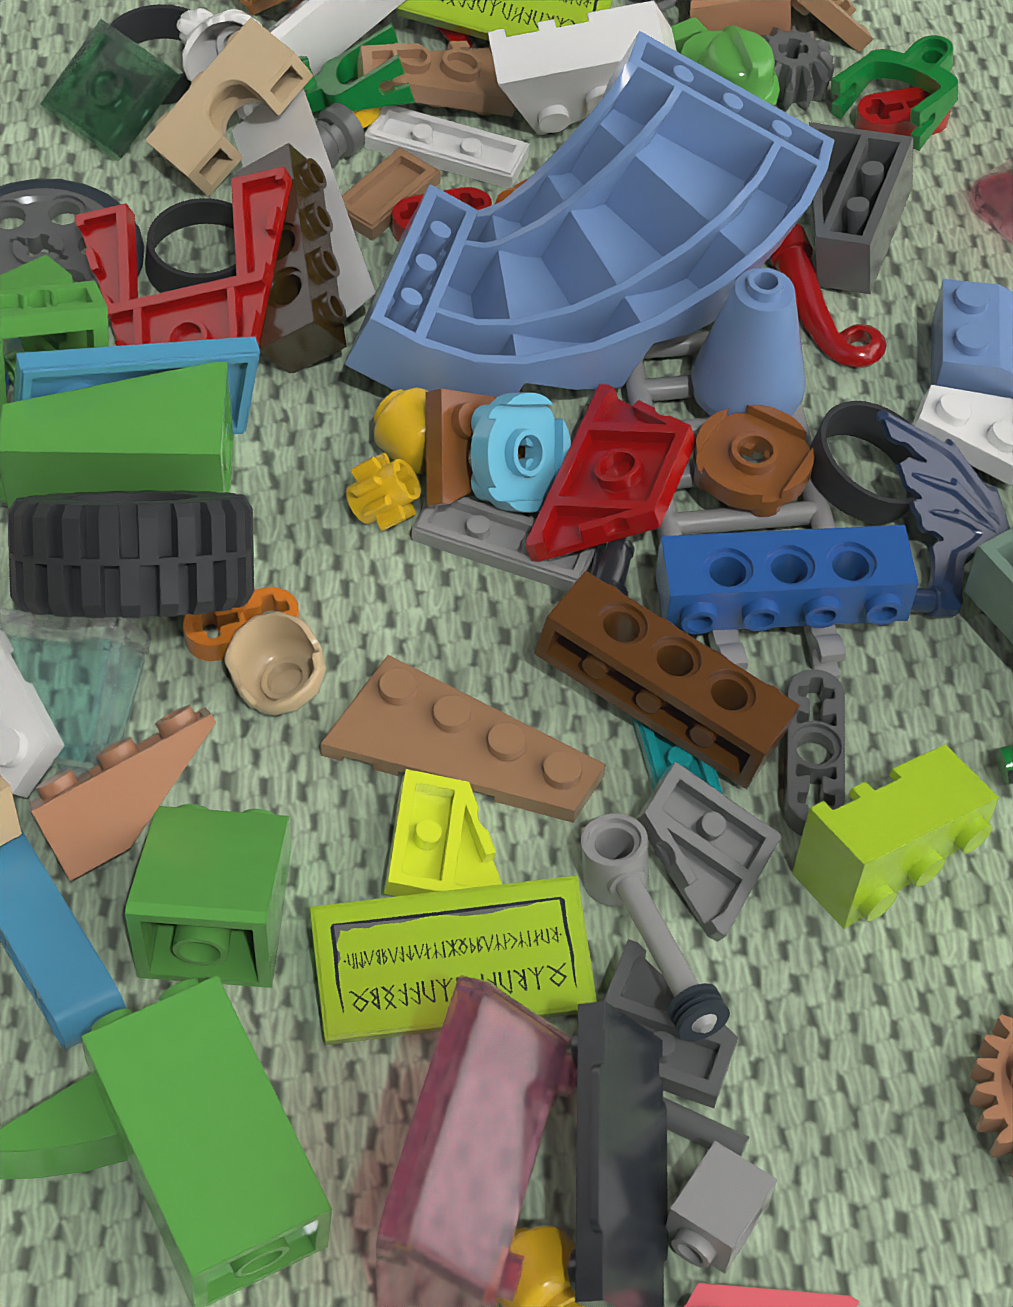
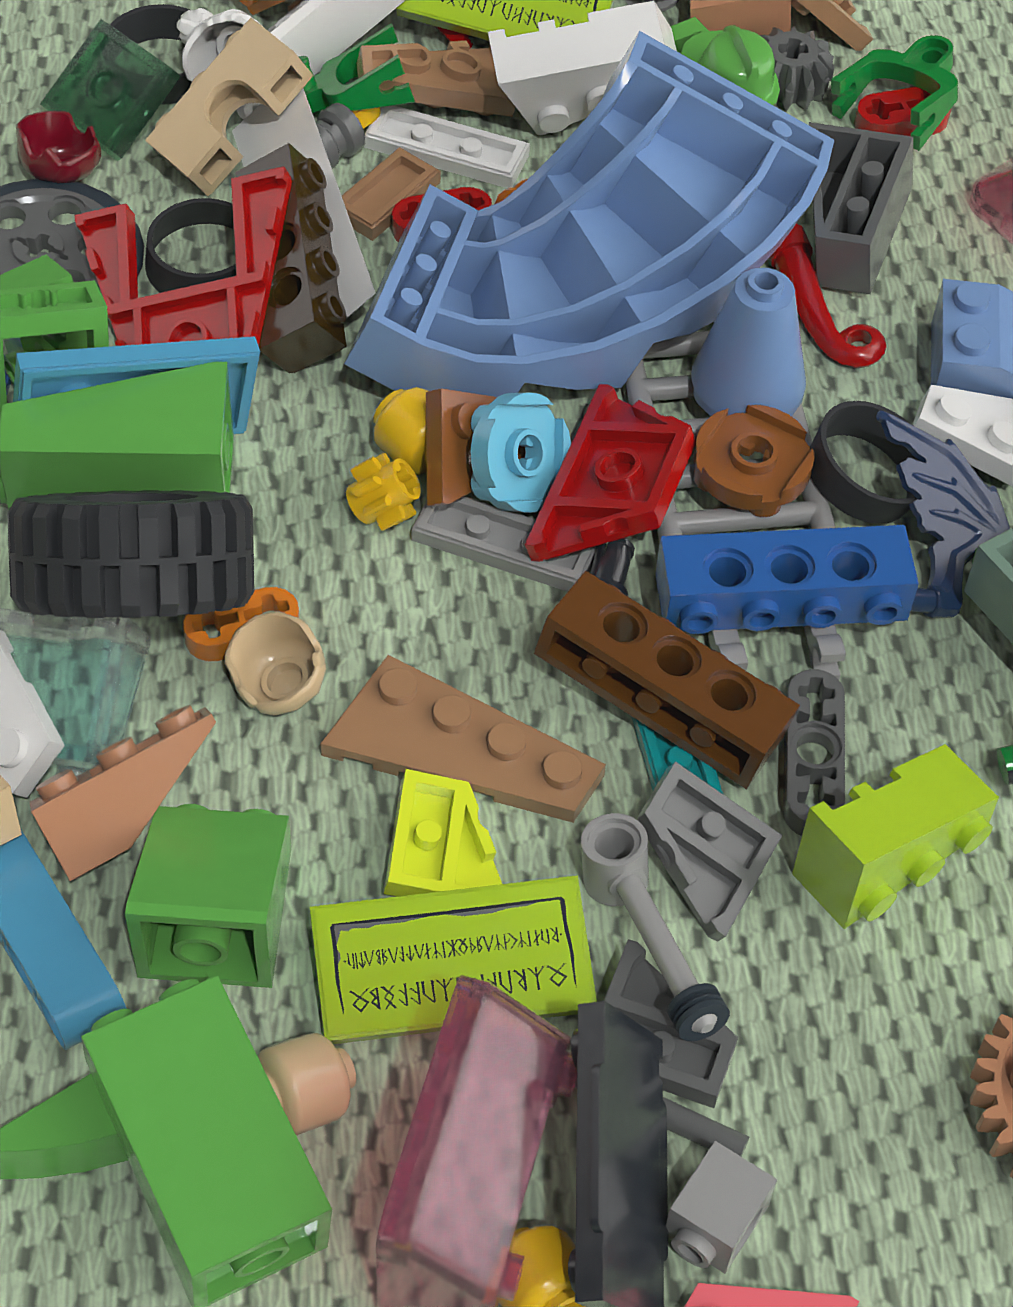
none -> dark red hair [16,111,101,184]
none -> tan head [258,1033,356,1135]

